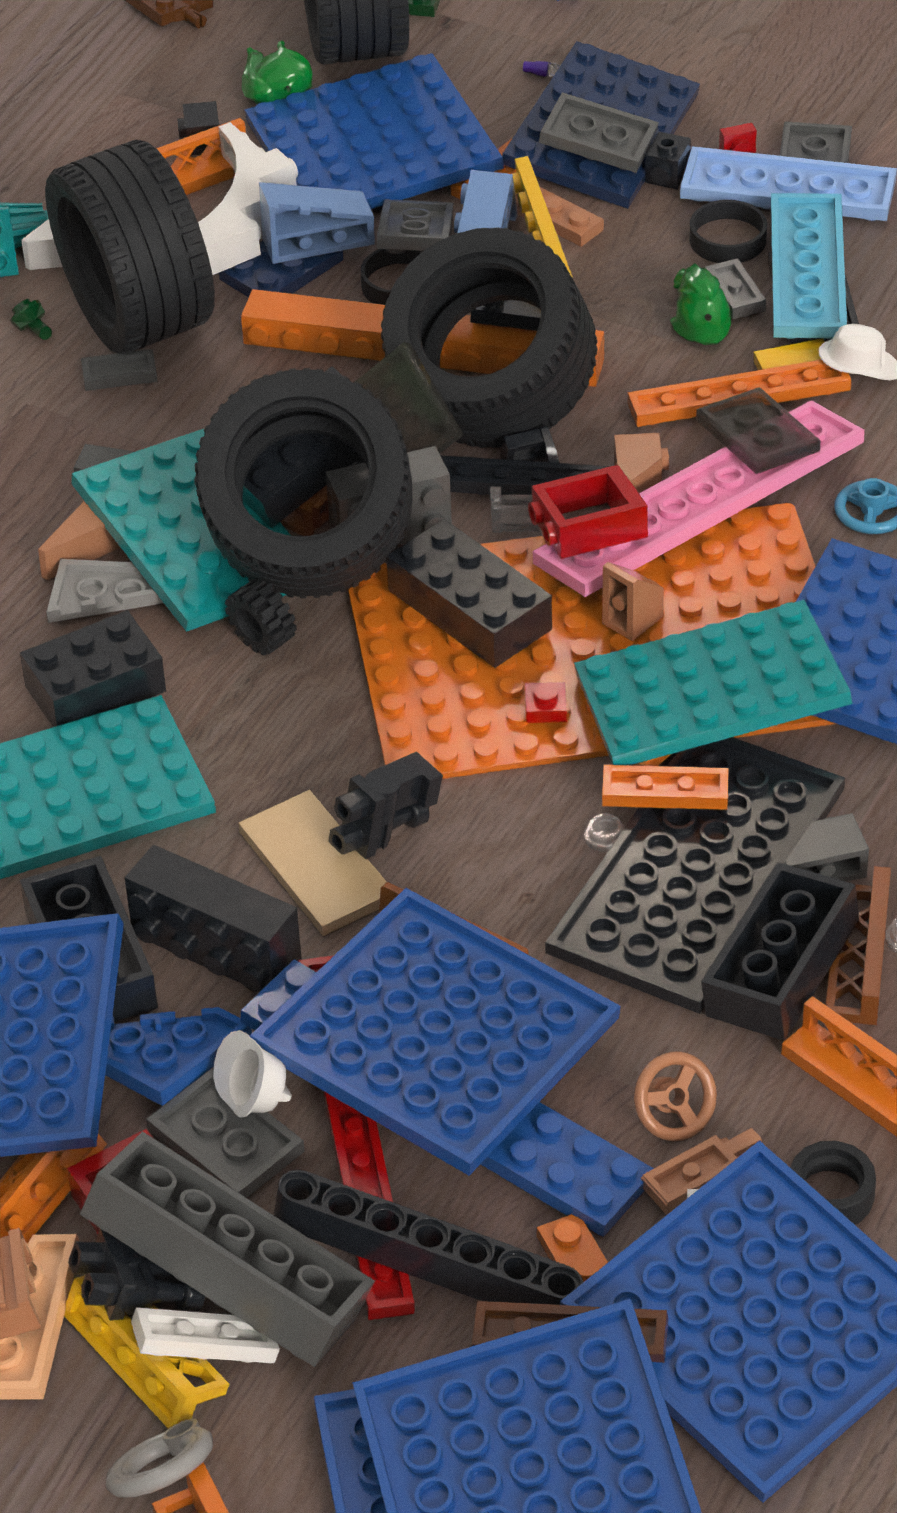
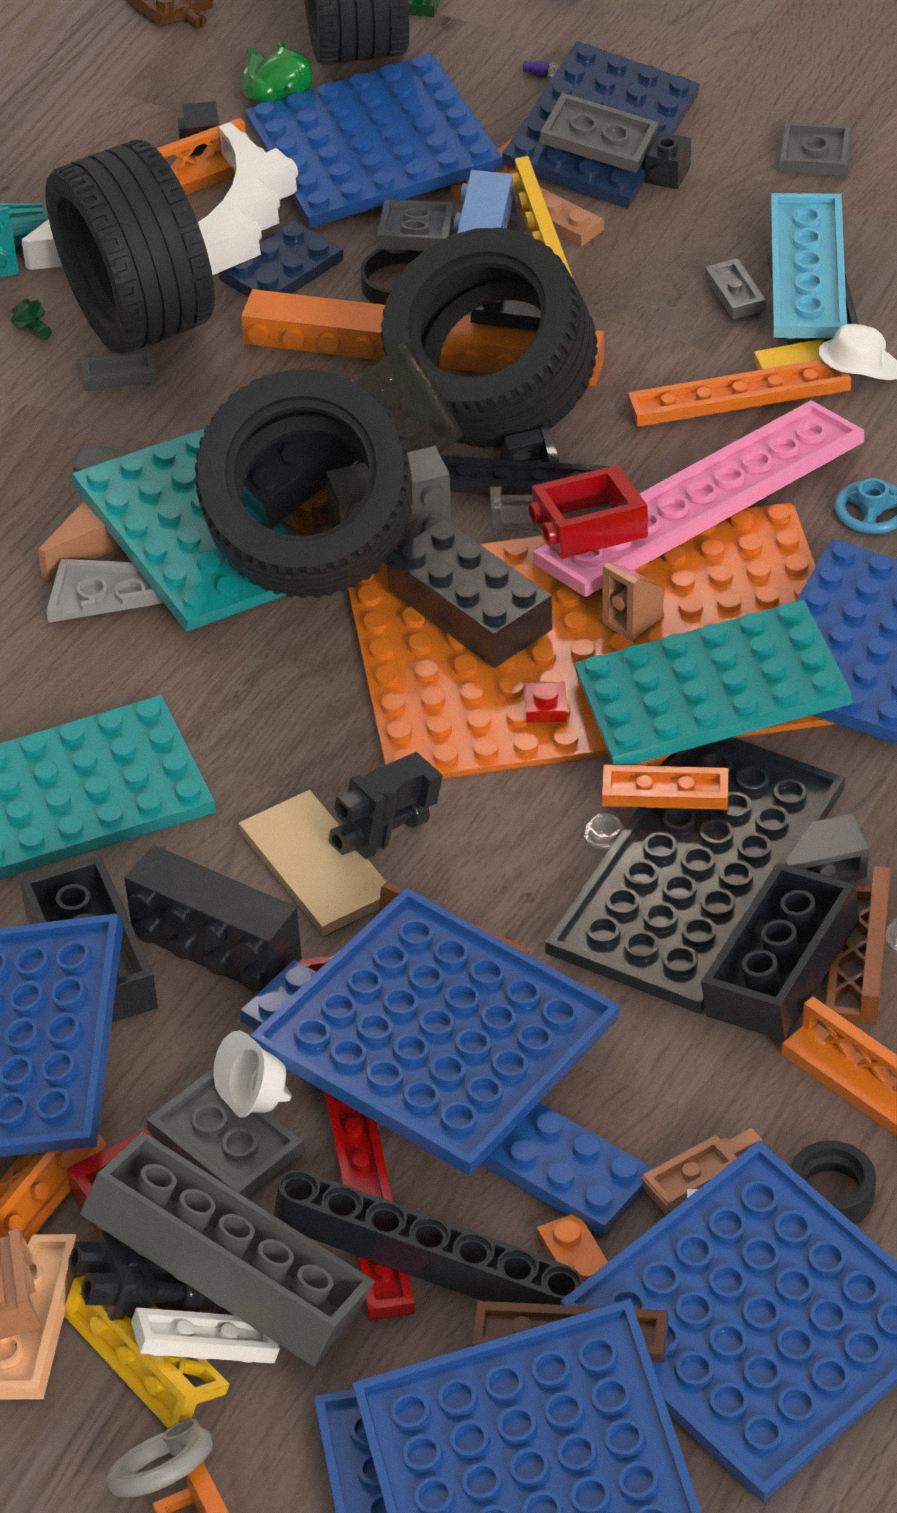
black brick [20,610,166,727] -> none
blue plate [105,1007,252,1106] -> none
black tyre [225,578,297,655] -> none
medium blue wedge [259,182,375,264] -> none
nougat slope [614,433,669,493] -> none
nougat piece [634,1052,717,1141] -> none
green piece [670,263,731,345] -> none
light blue plate [680,146,897,221] -> none
black tyre [689,200,767,263] -> none
clear smoke tile [696,387,821,474] -> none
red plate [719,123,757,153] -> none

